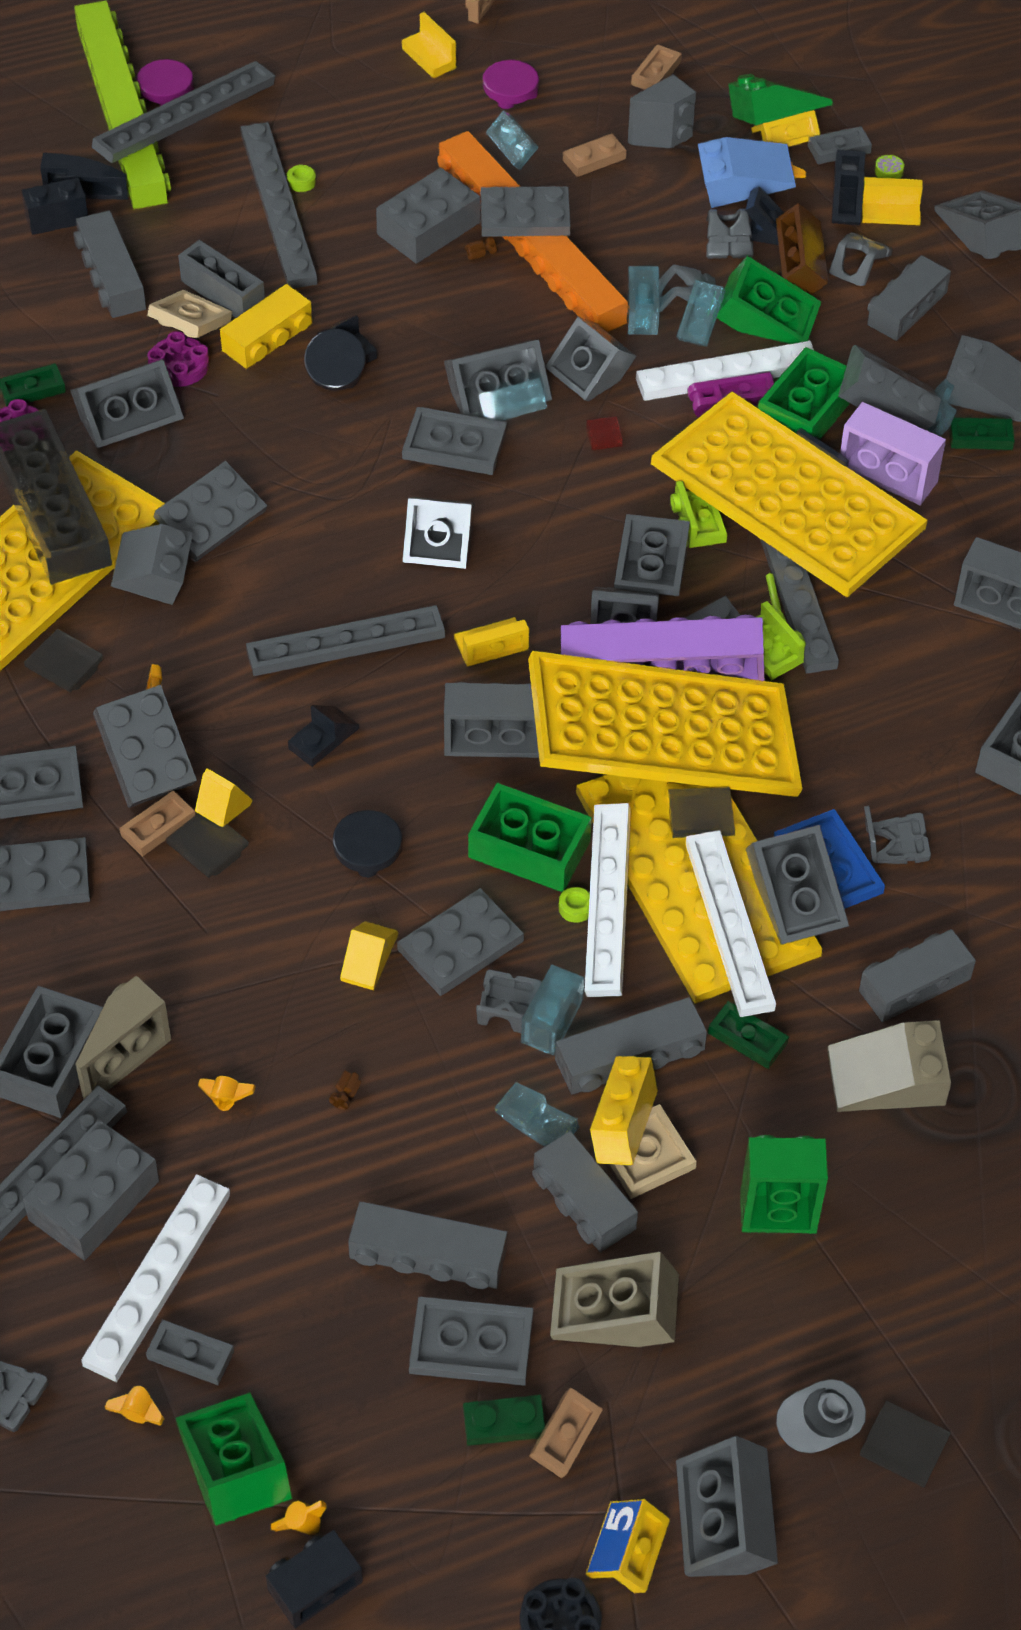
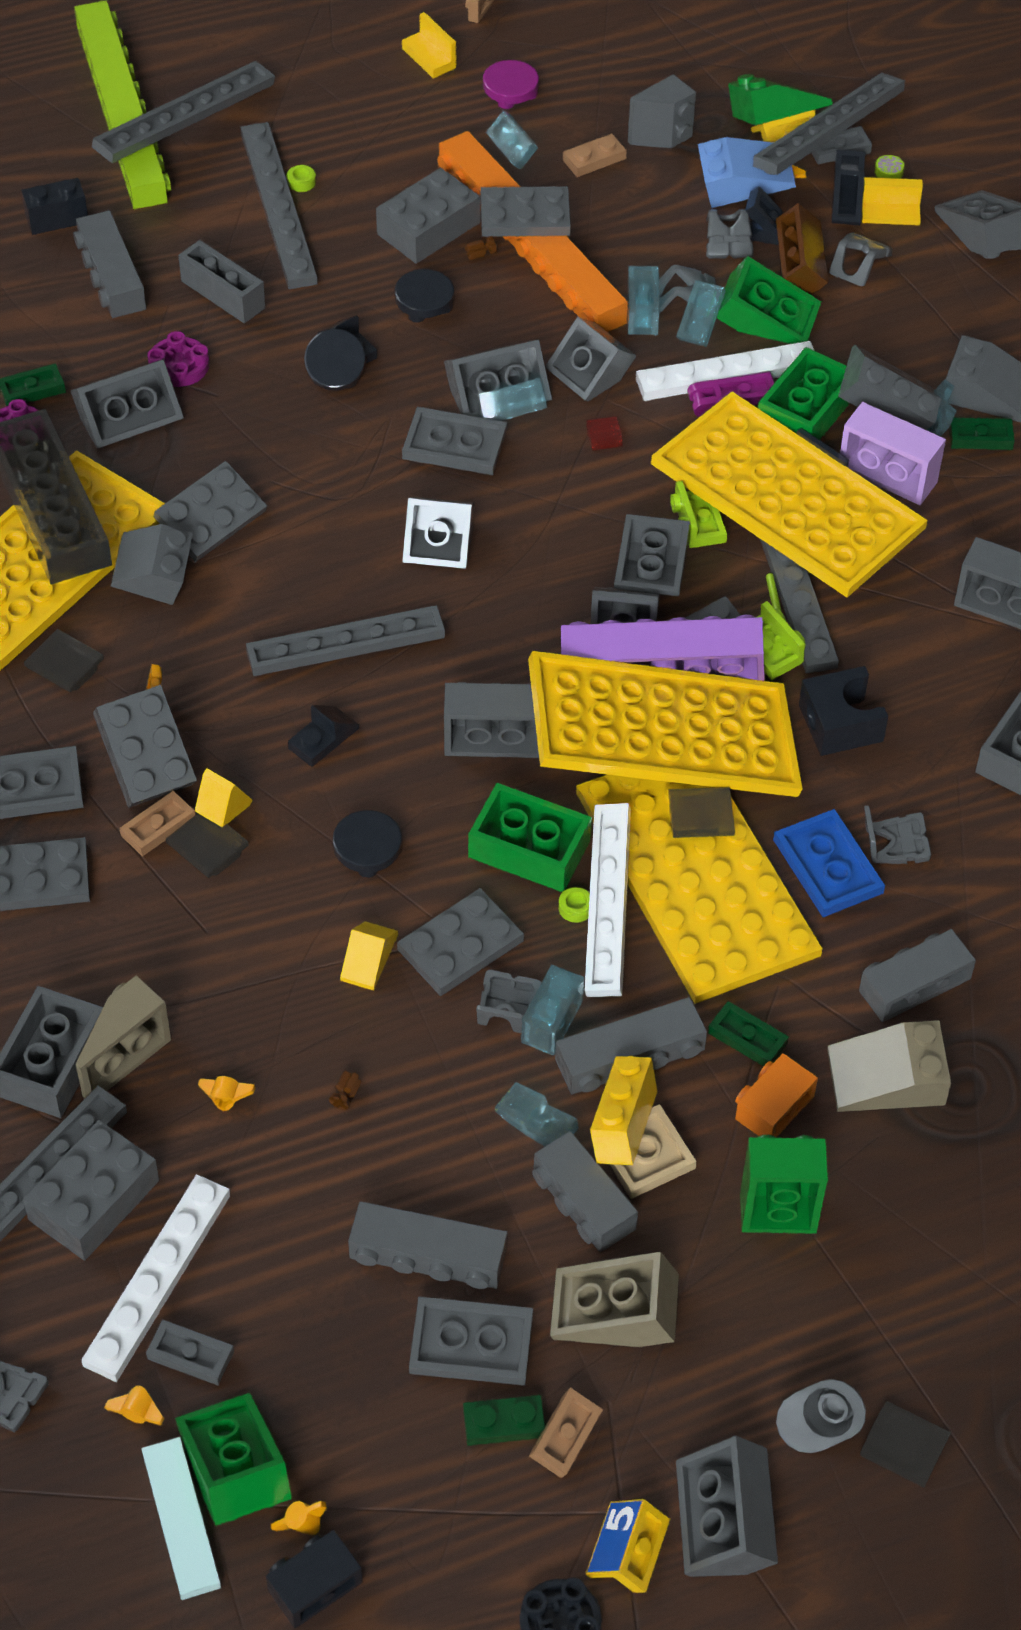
black slope [40,152,129,200] -> none
magenta tile [137,59,194,106] -> none
tan plate [147,290,232,338] -> none
yellow brick [220,284,312,369] -> none
yellow panel [454,617,529,667] -> none
medium nougat plate [631,44,682,90] -> none
white plate [686,830,776,1017] -> none
dark grey slope [746,825,849,945] -> none
dark grey brick [867,255,951,341] -> none
none -> light aqua tile [141,1437,221,1600]
none -> black tile [395,269,454,323]
none -> orange brick [735,1053,818,1137]
none -> dark grey plate [753,73,905,175]
none -> black piece [799,666,889,756]

